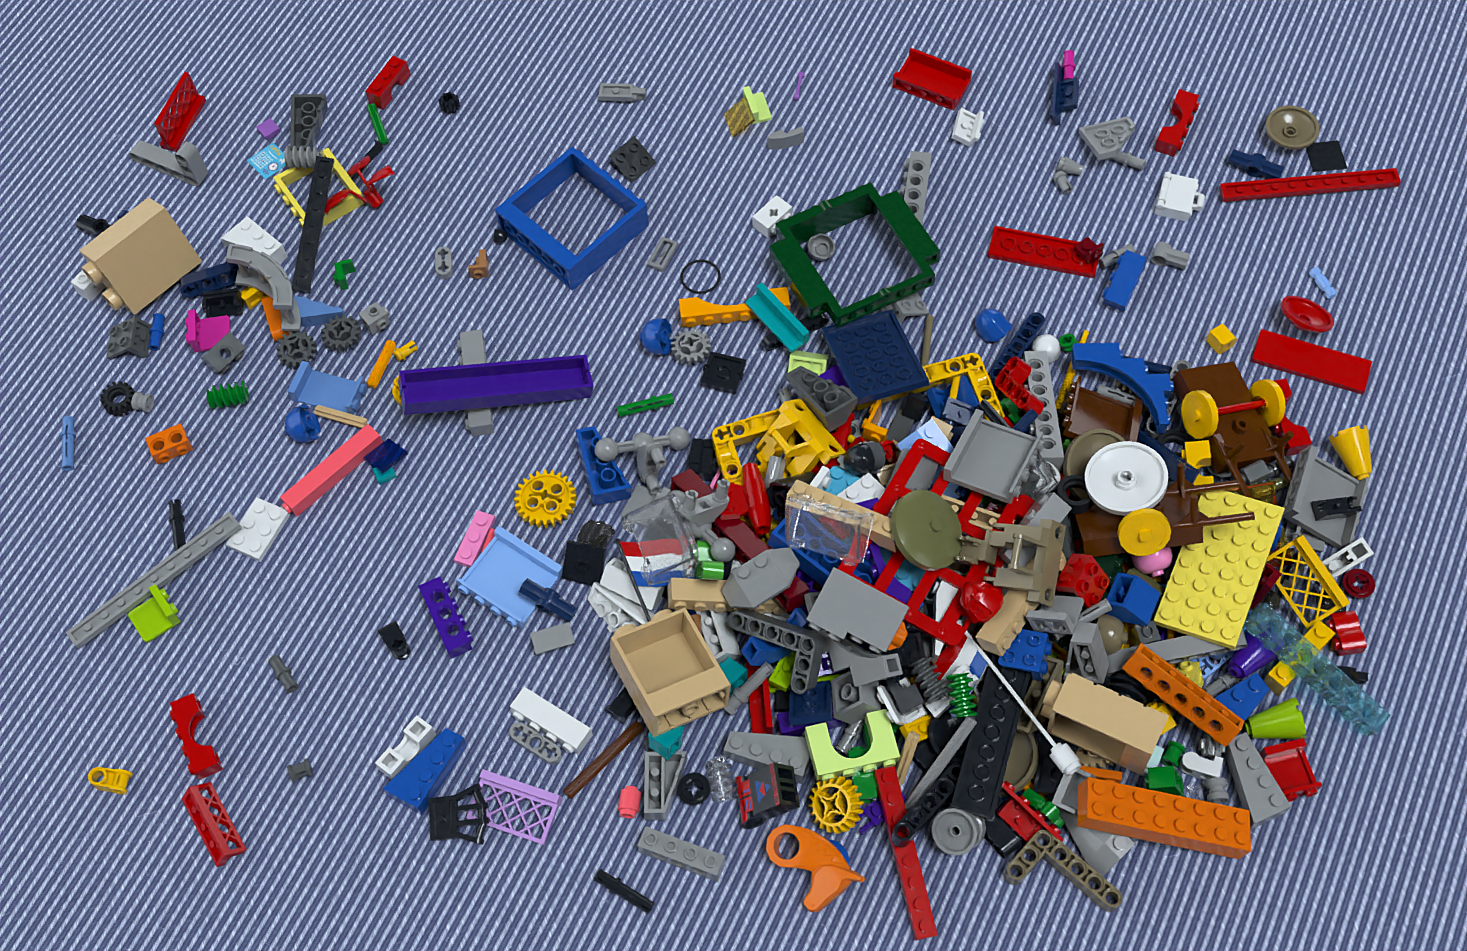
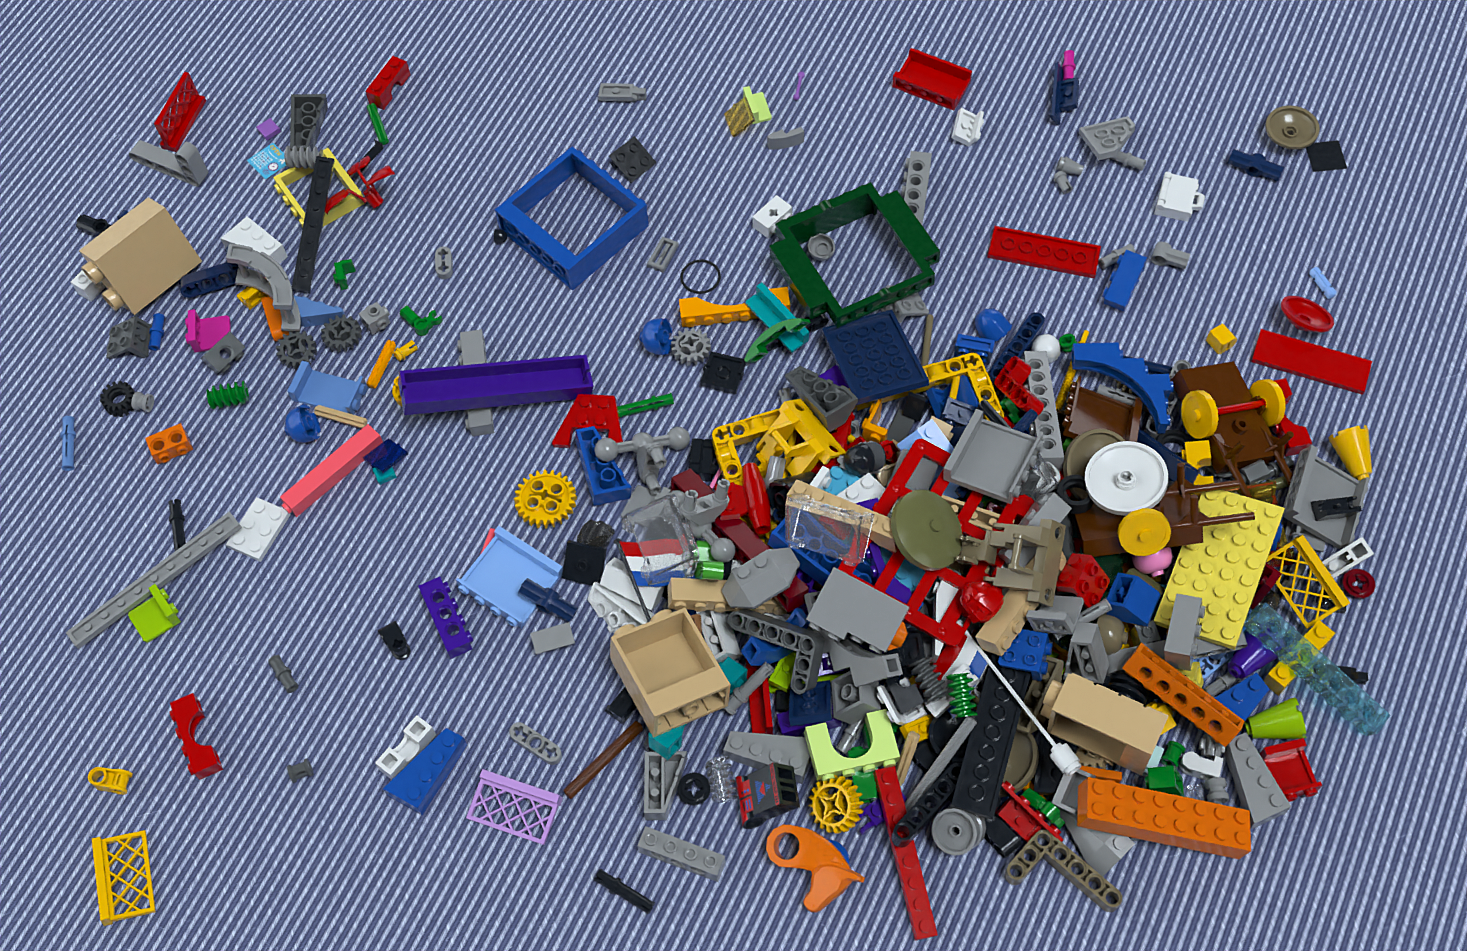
red fence [182,782,247,867] -> none
black hinge [202,288,244,318] -> none
black plate [429,783,489,845] -> none
black gear [438,92,461,115] -> none
bright pink plate [454,510,496,568] -> none
medium nougat bracket [468,249,489,279] -> none
white brick [510,687,593,755] -> none
coral brick [618,786,642,819] -> none
yellowish green panel [788,350,829,376] -> none
dark red bracket [1074,236,1104,264] -> none
red arch [1154,89,1200,157] -> none
red plate [1219,168,1401,202] -> none
red brick [1325,610,1367,656] -> none
none -> yellow fence [92,830,156,926]
none -> green bar [399,305,443,336]
none -> red wing [552,394,623,448]
none -> green slope [744,318,811,363]
none -> blue bracket [954,334,995,364]
none -> light grey wedge [1164,594,1206,671]

